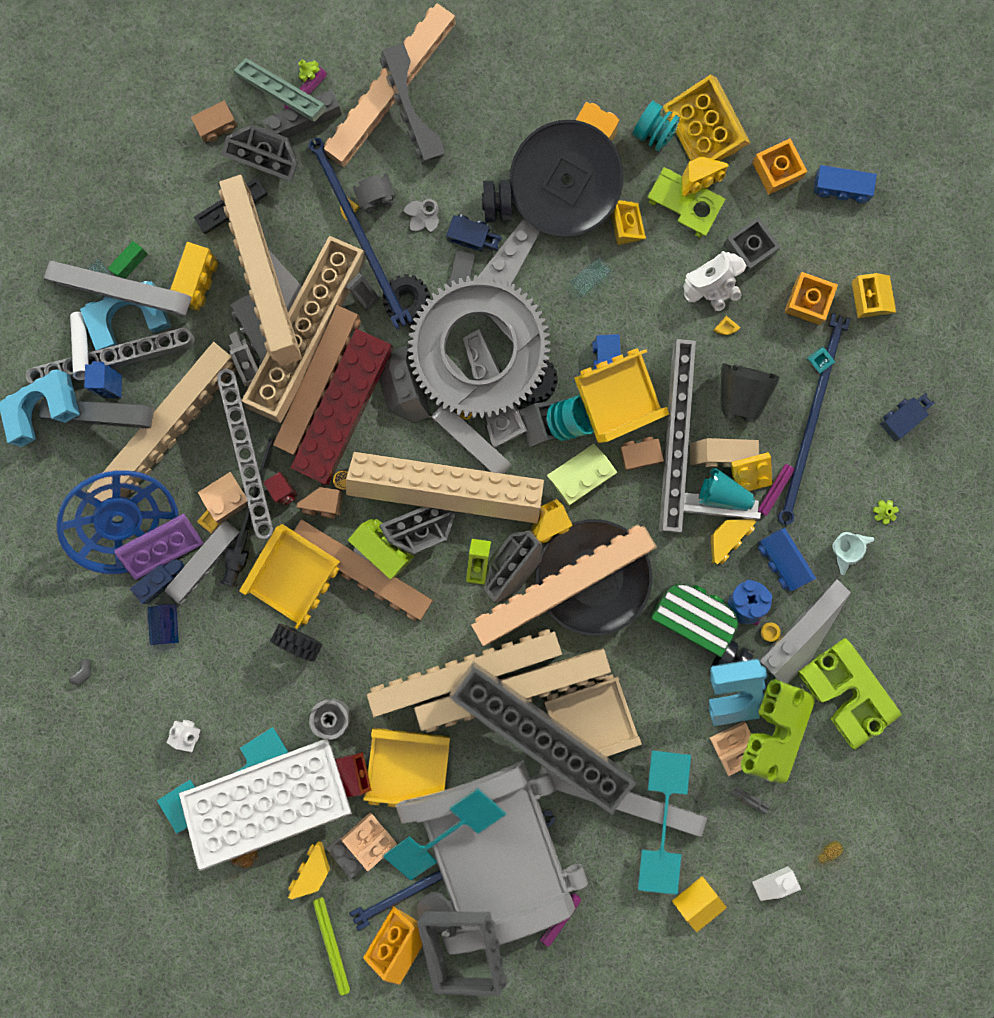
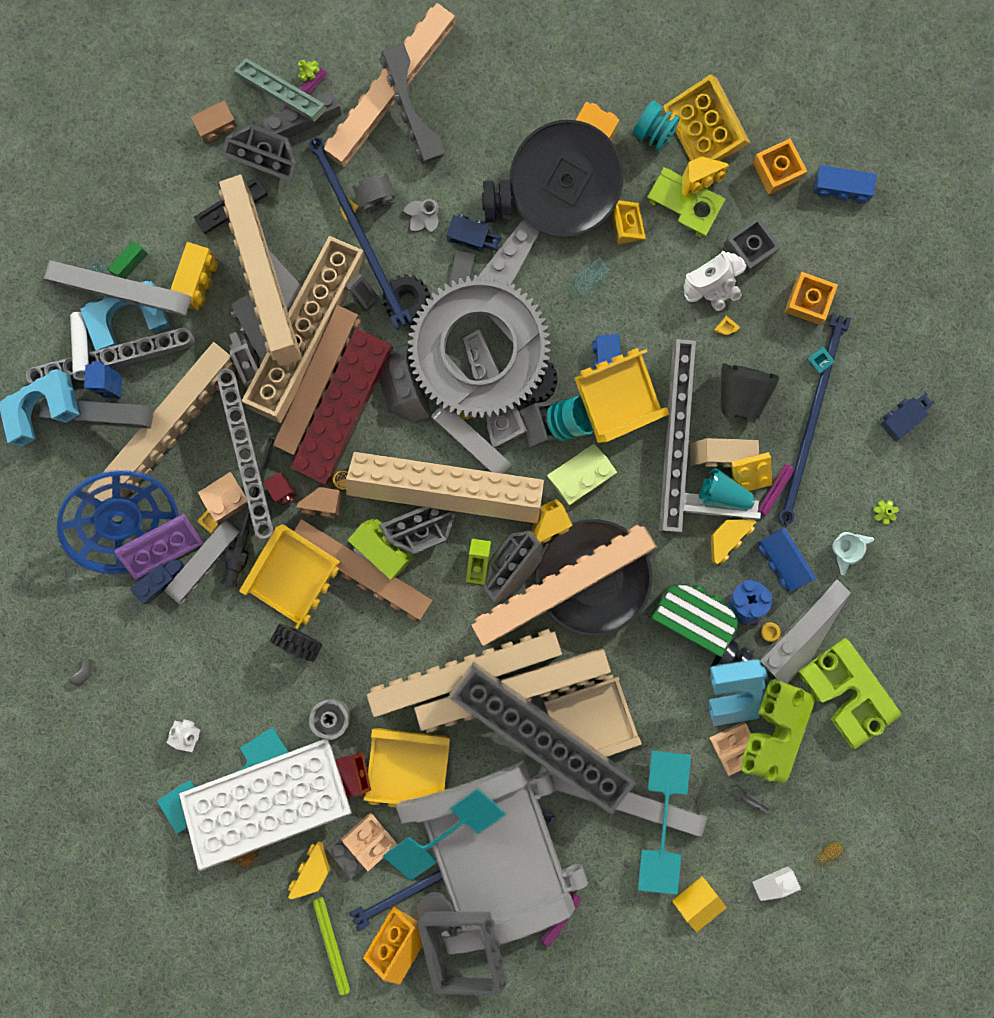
clear blue panel [148,604,179,645] -> none
medium nougat brick [620,437,664,471] -> none
yellow slope [852,273,896,318] -> none

